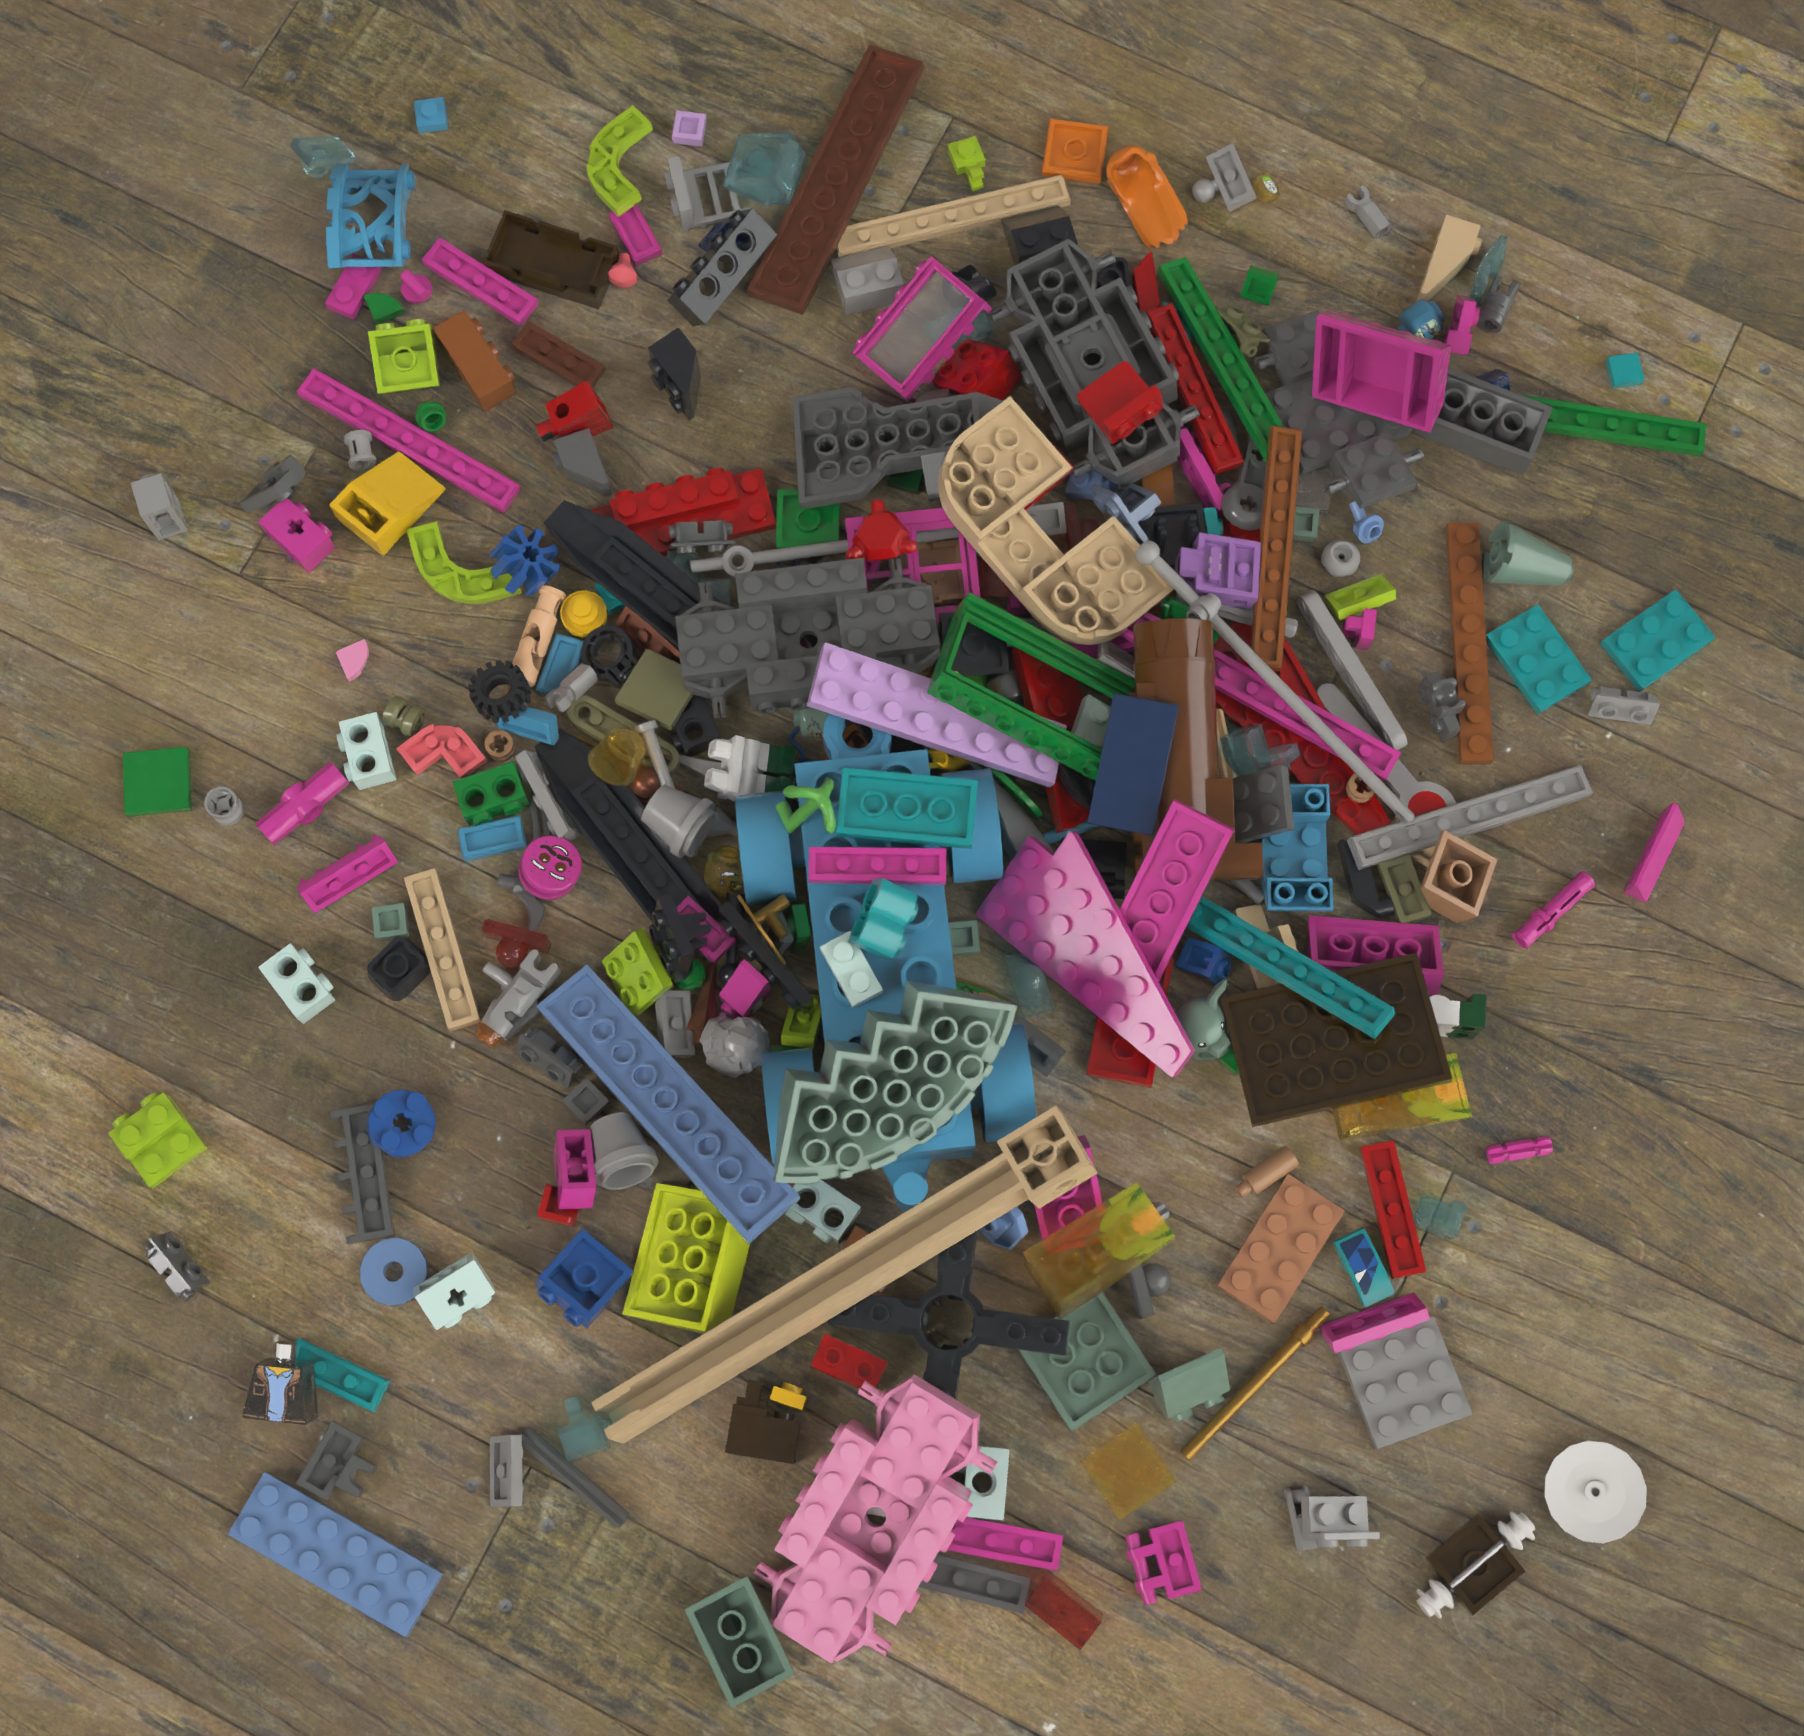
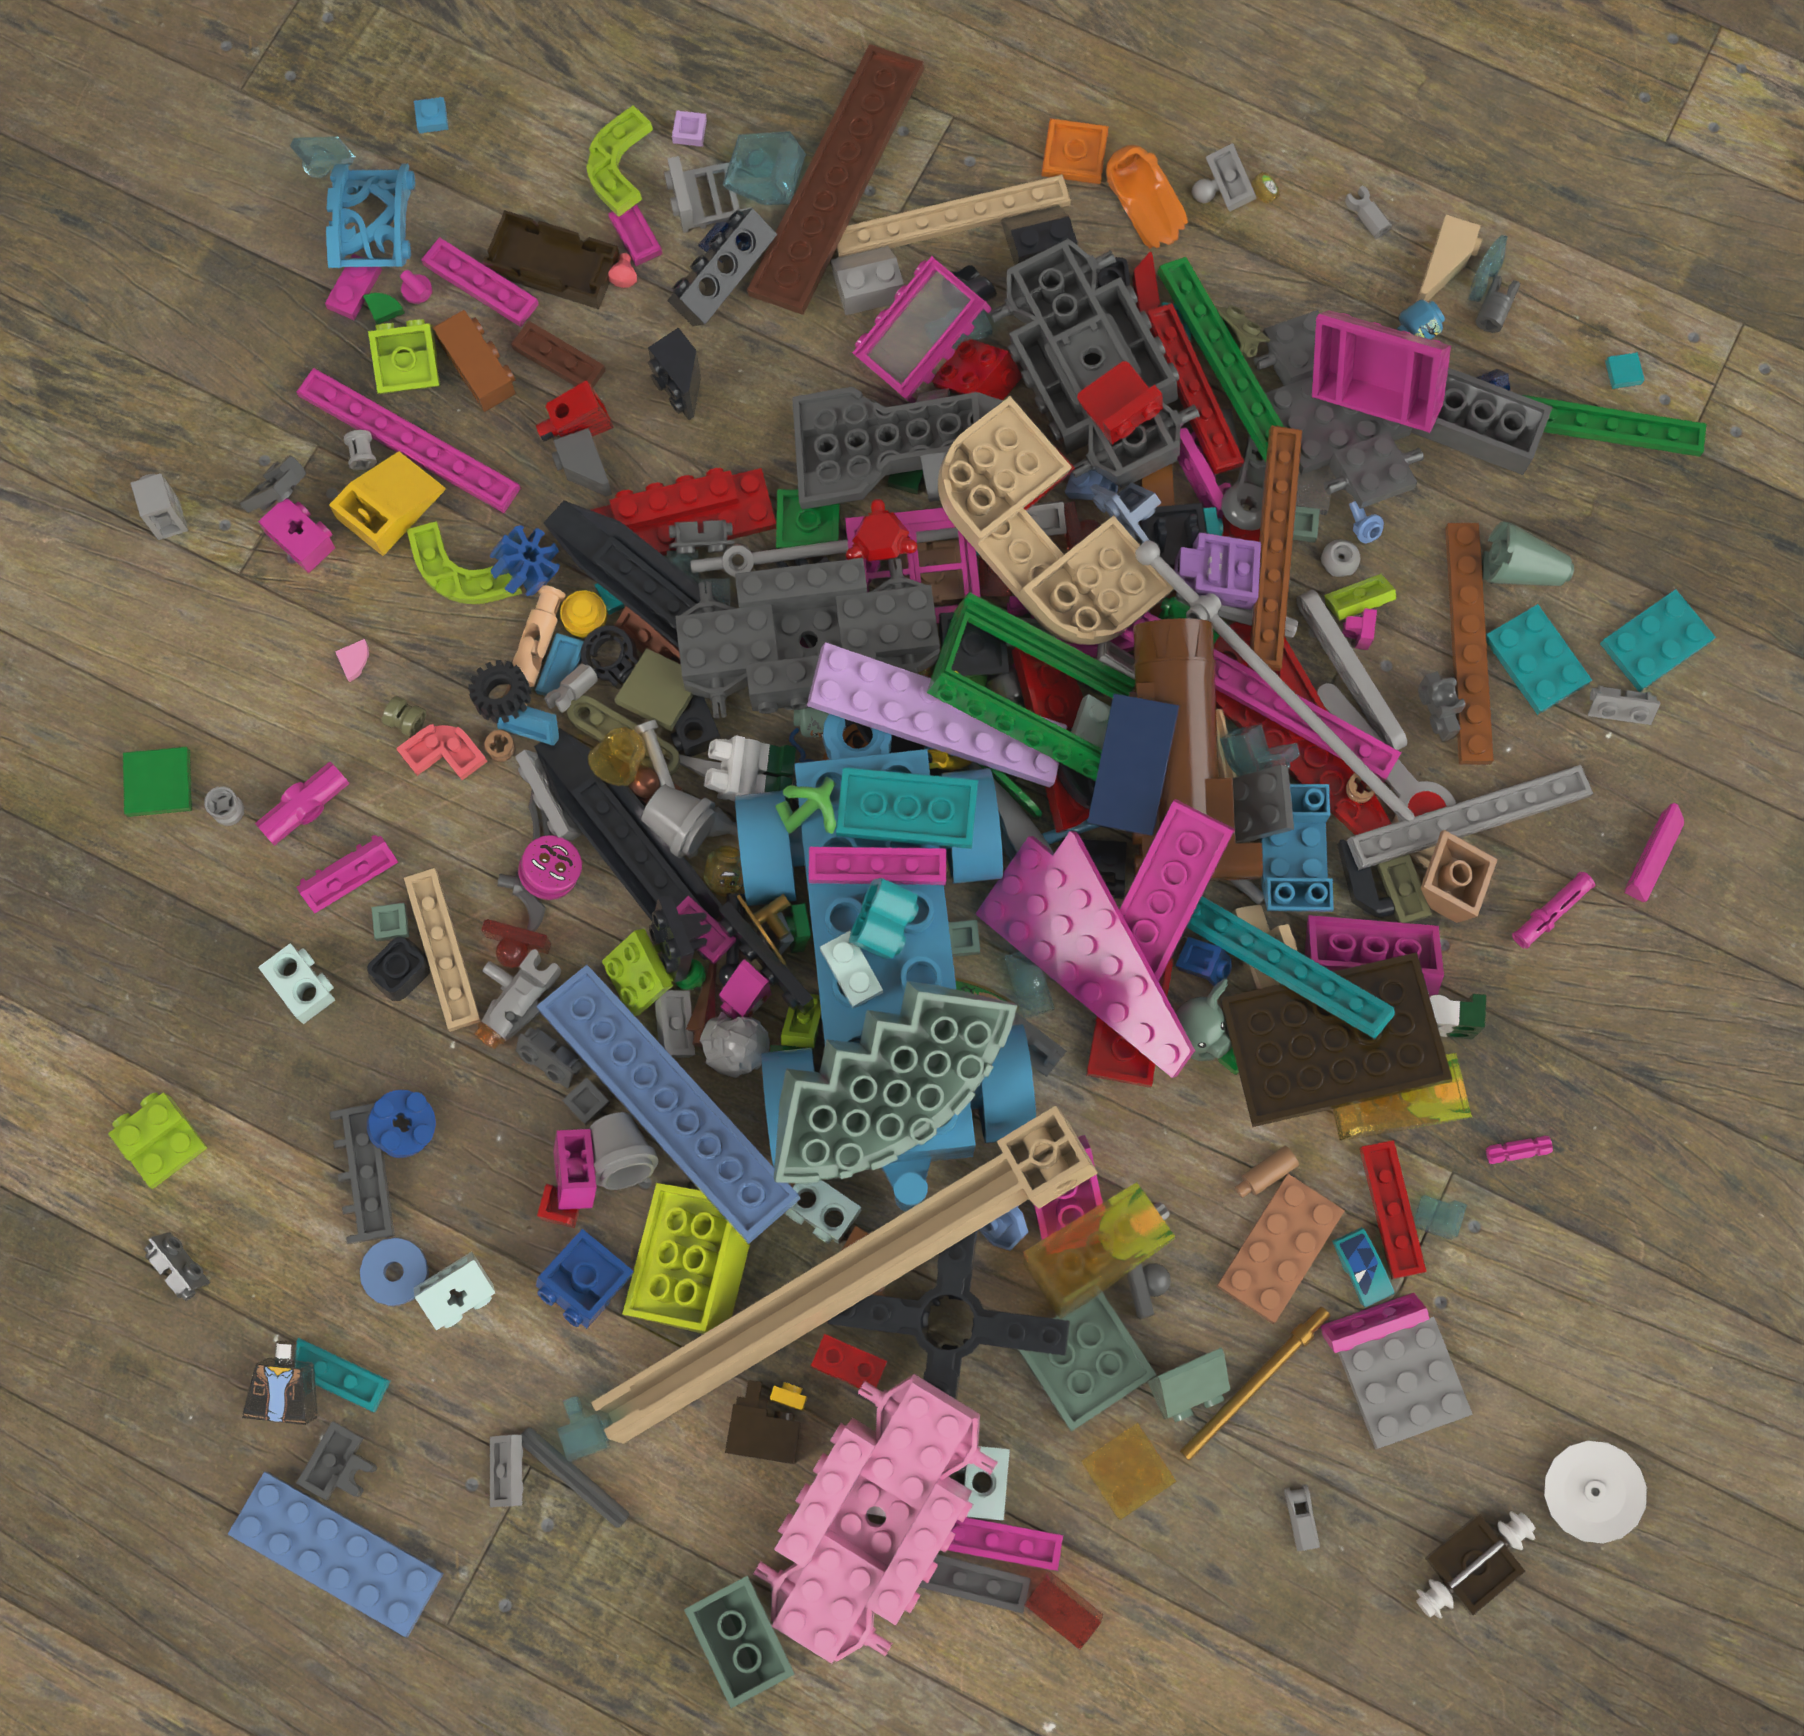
light aqua brick [336,712,397,790] -> none
green plate [415,399,446,432] -> none
green brick [452,761,529,826] -> none
dark azure tile [457,815,528,862] -> none
lime plate [948,136,986,192] -> none
dark pink plate [1125,1520,1202,1606] -> none
green tile [1240,265,1279,306] -> none
light grey bracket [1301,1496,1380,1547] -> none
dark pink plate [1442,294,1480,355] -> none

